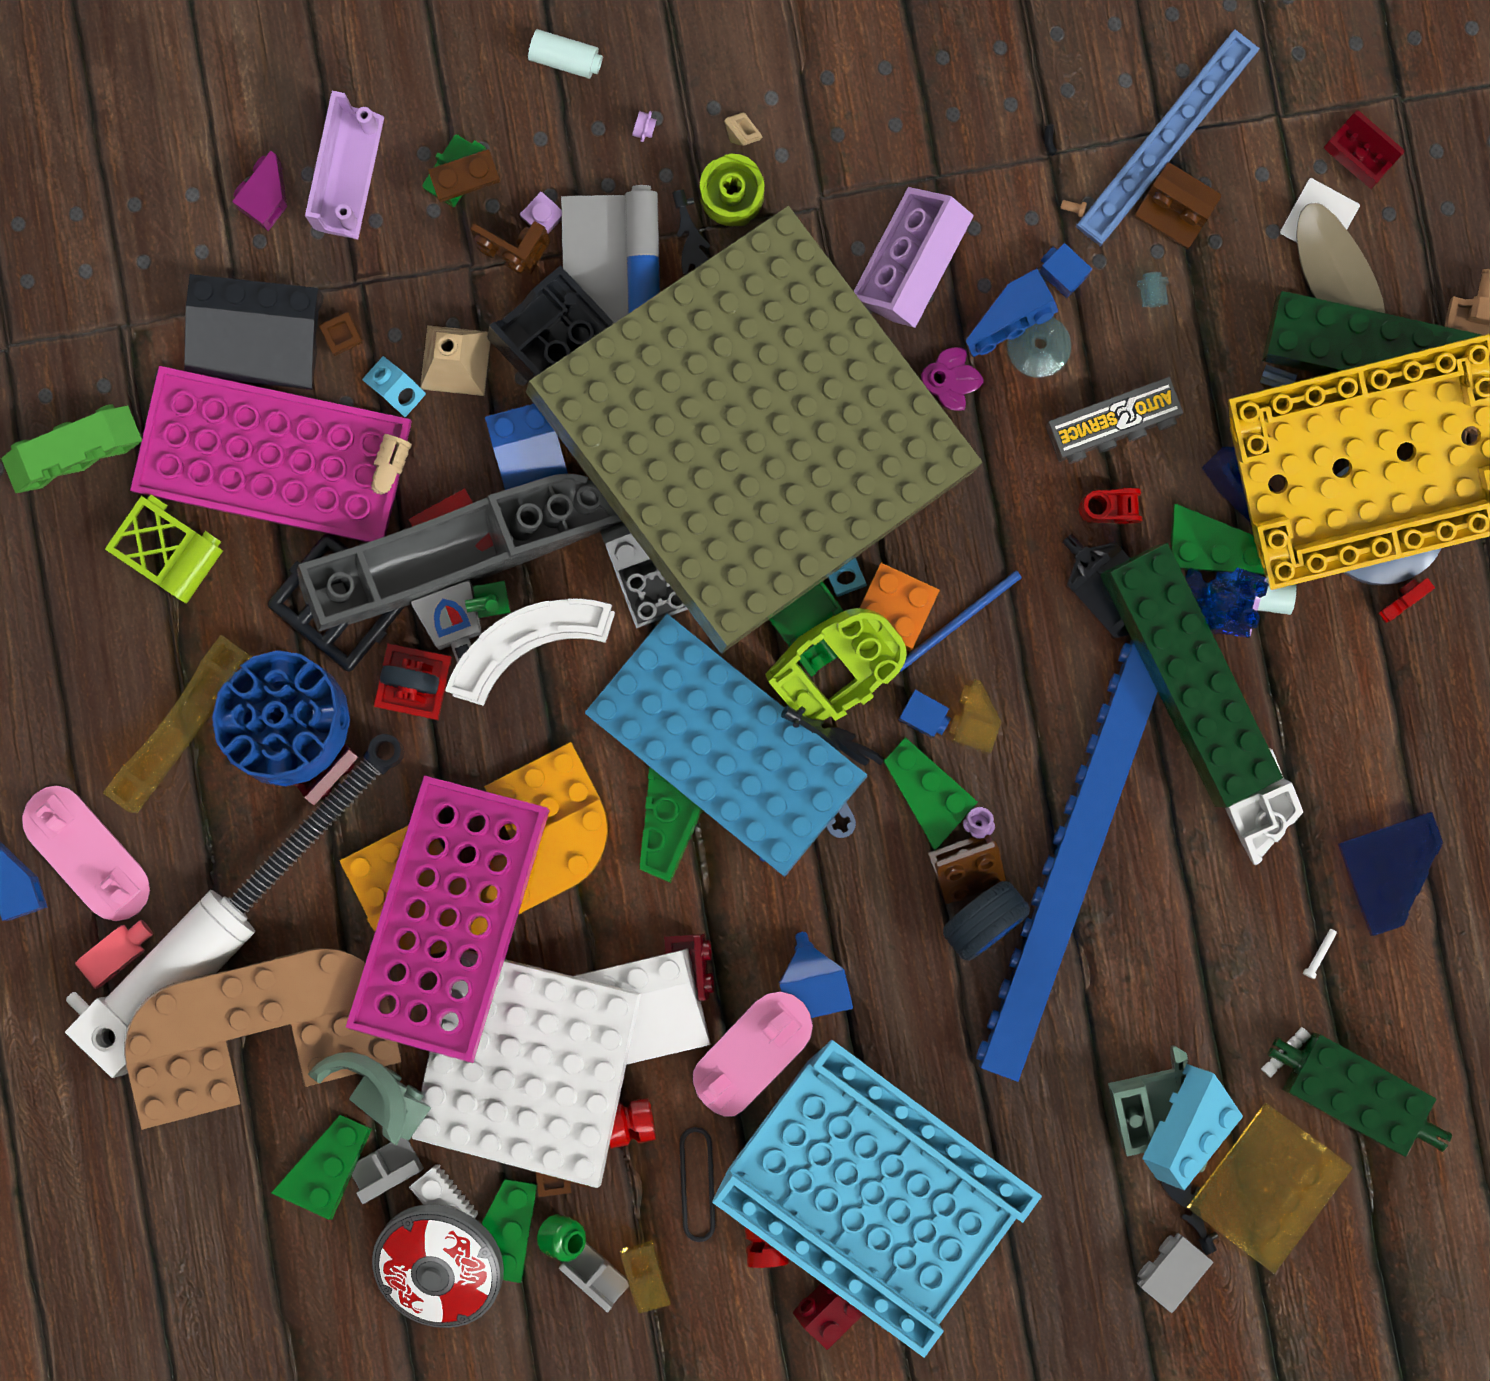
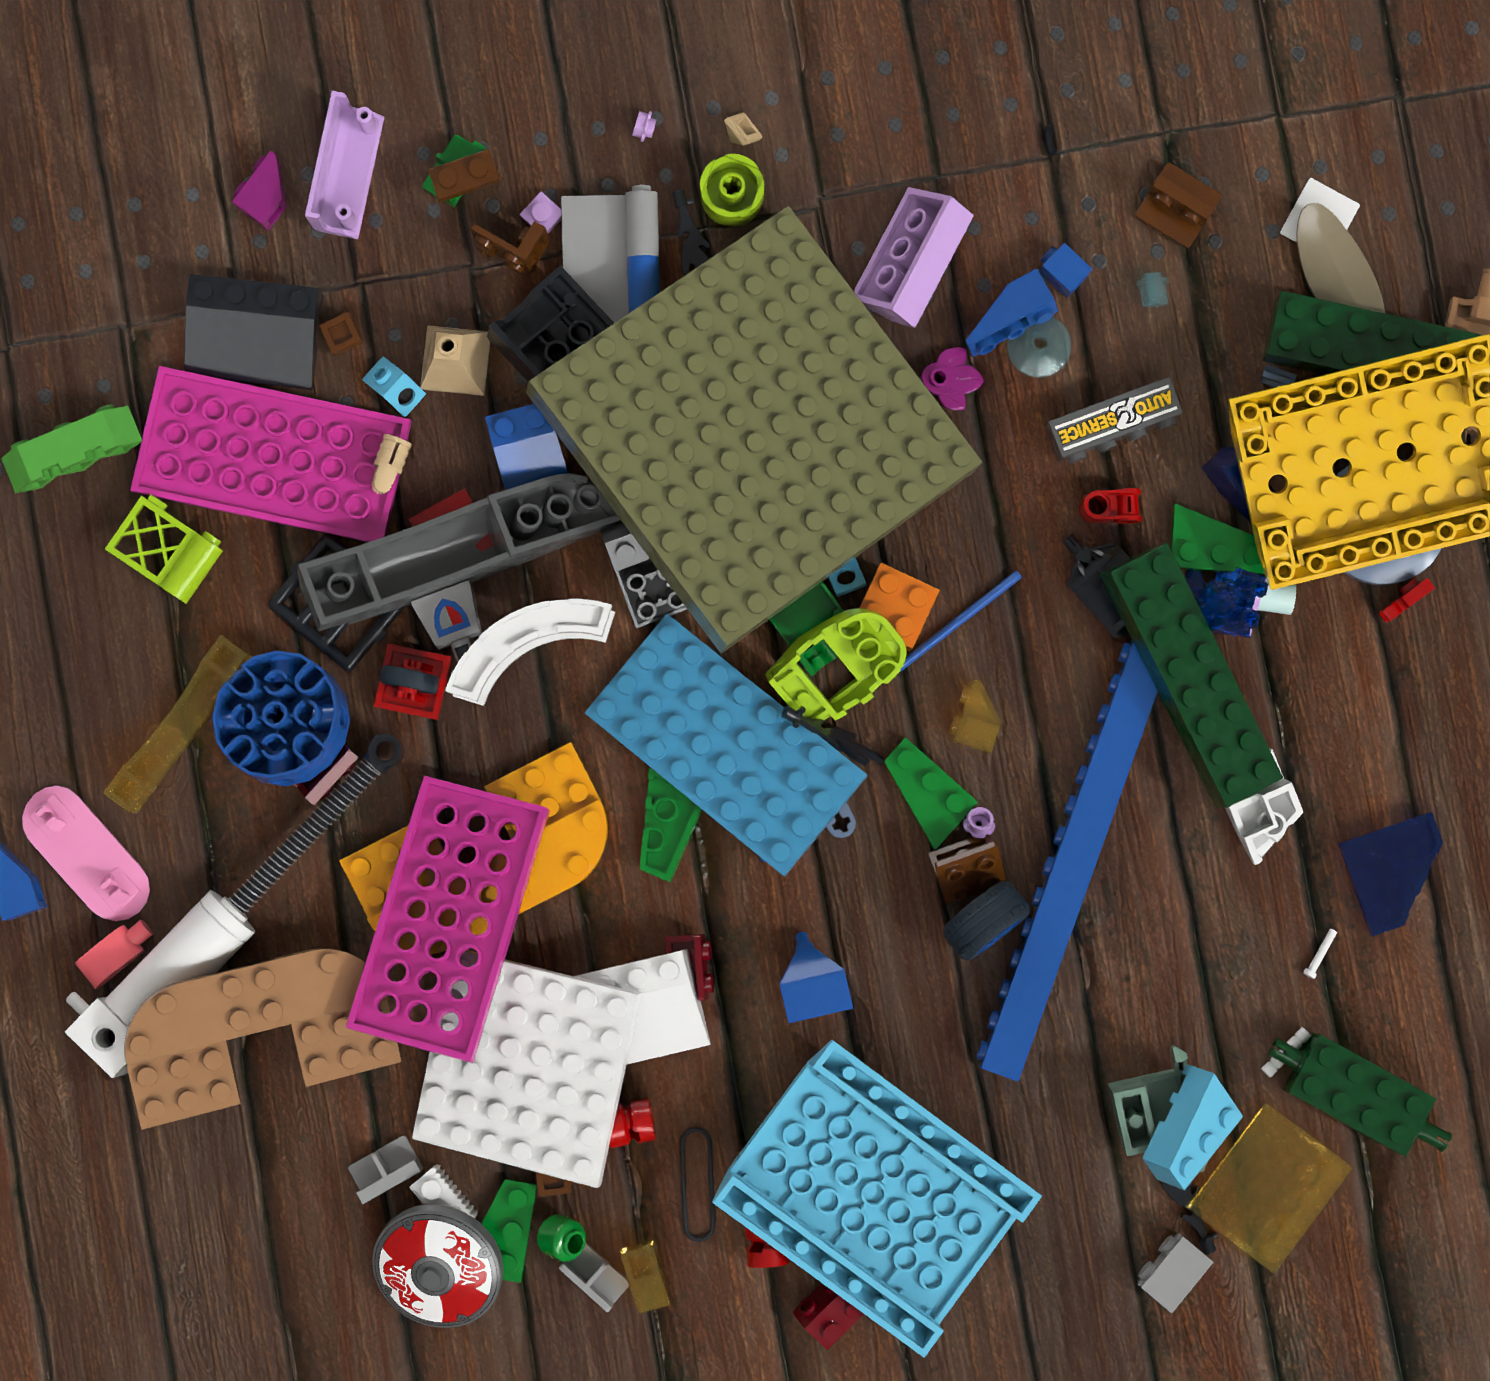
green wing [271,1115,372,1220] -> none
sand green piece [308,1052,431,1145] -> none
green arm [465,580,511,618] -> none
light aqua brick [528,29,603,79] -> none
bright pink piece [693,992,813,1117] -> none
blue brick [898,690,951,739] -> none
medium nougat piece [1061,200,1087,218] -> none
medium blue tile [1076,29,1260,247] -> none
dark red bracket [1323,110,1405,190] -> none

